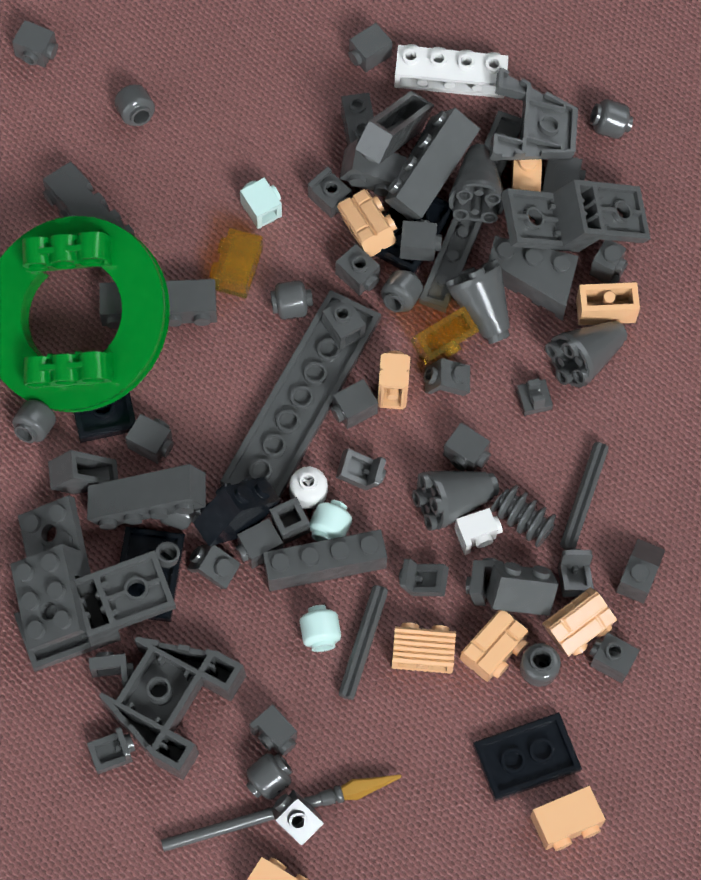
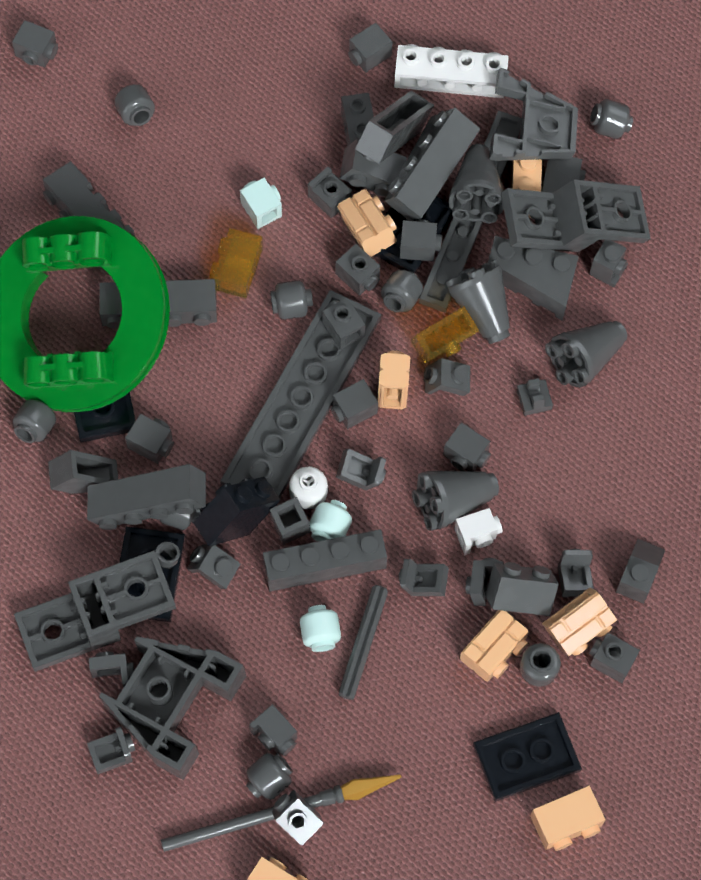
dark grey bracket [10,495,91,652] -> none
dark grey brick [235,518,283,569] -> none
light nougat brick [392,623,456,674] -> none
dark grey piece [490,484,556,548] -> none
dark grey axle [560,442,609,550] -> none
light nougat brick [576,282,640,325] -> none

